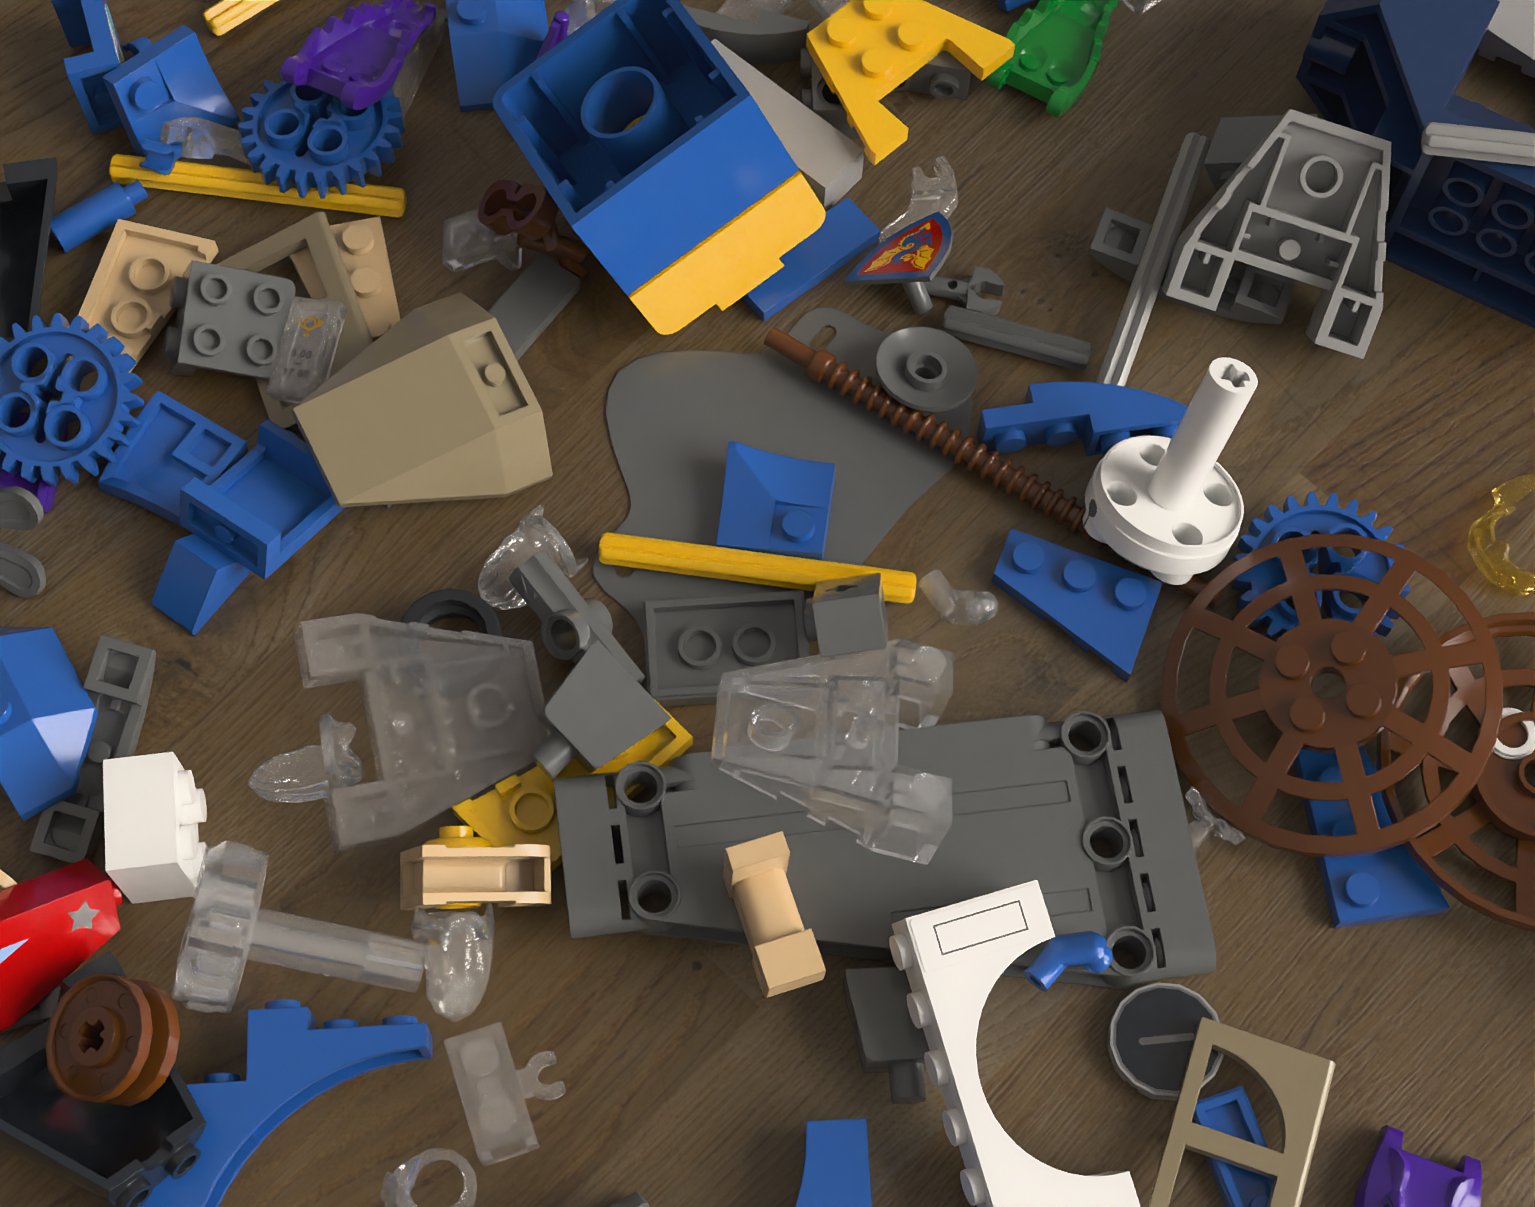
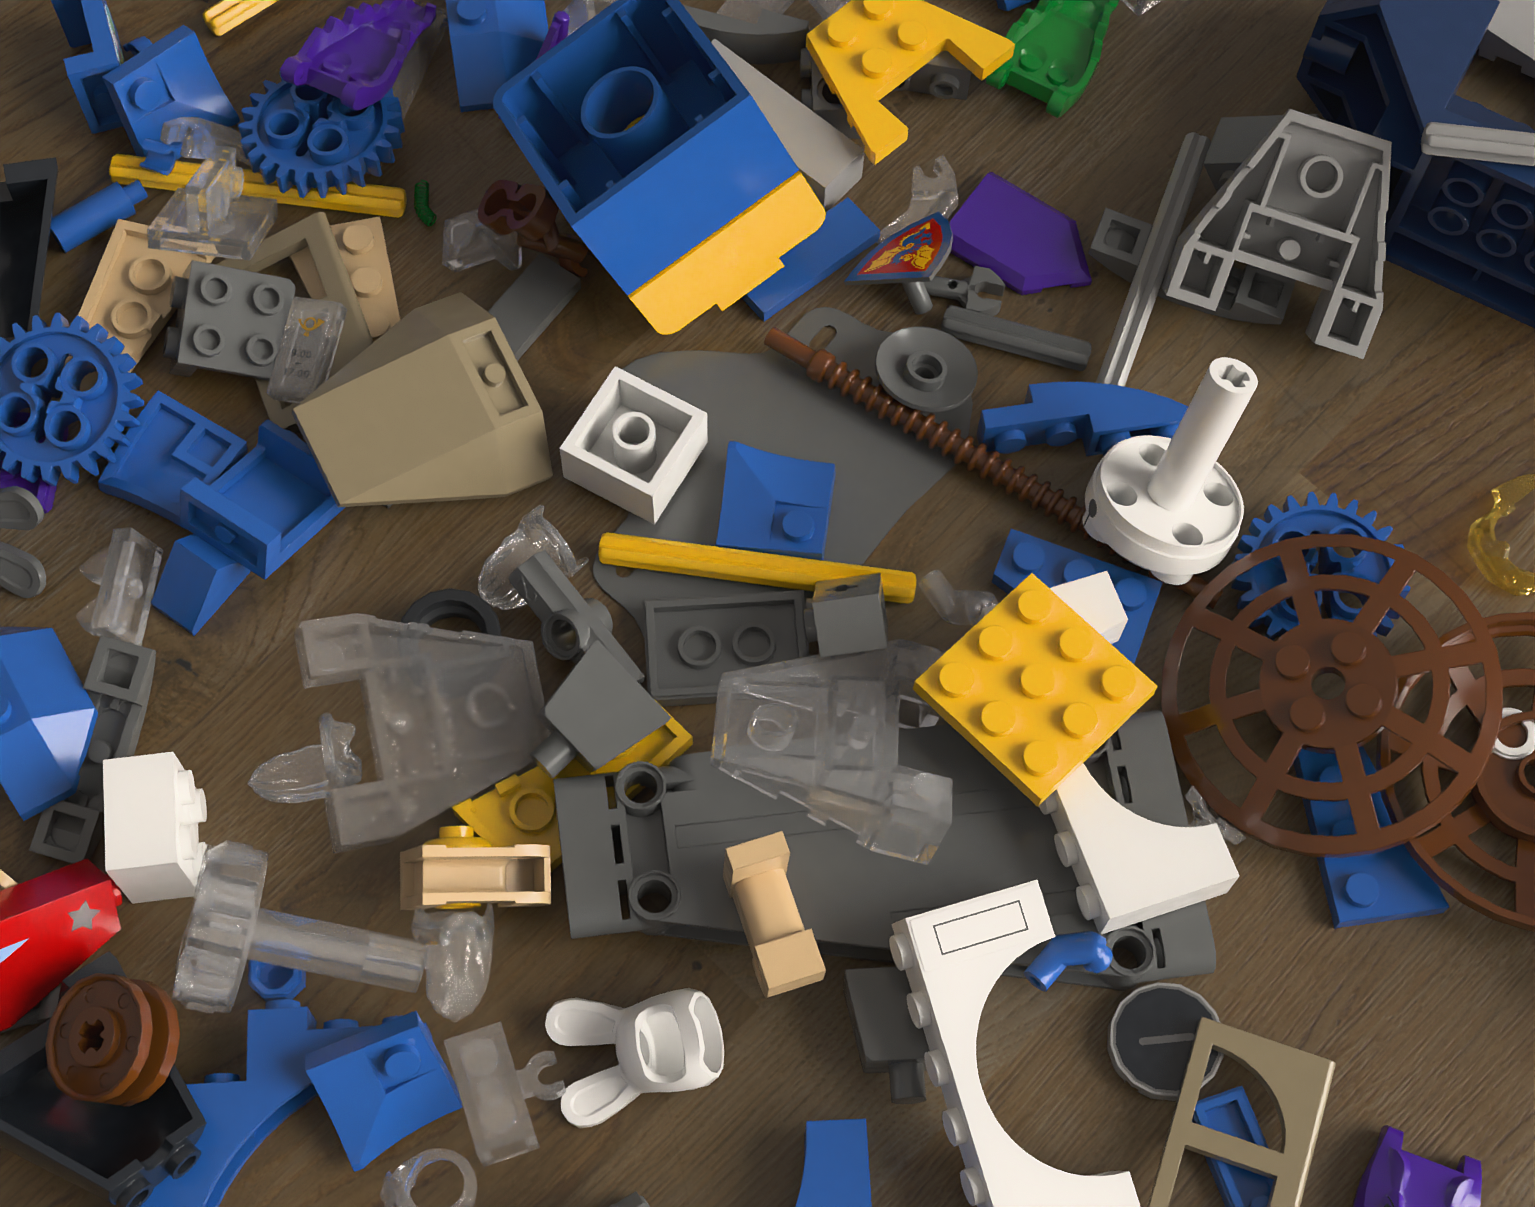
none -> clear tile [76,527,163,646]
none -> clear bracket [147,145,278,261]
none -> blue tile [248,945,306,1002]
none -> blue plate [304,1011,463,1172]
none -> green leg [414,179,437,227]
none -> white piece [545,988,724,1128]
none -> white brick [560,366,708,525]
none -> yellow plate [913,573,1158,807]
none -> dark purple tile [949,172,1092,295]
none -> white arch [979,571,1239,935]

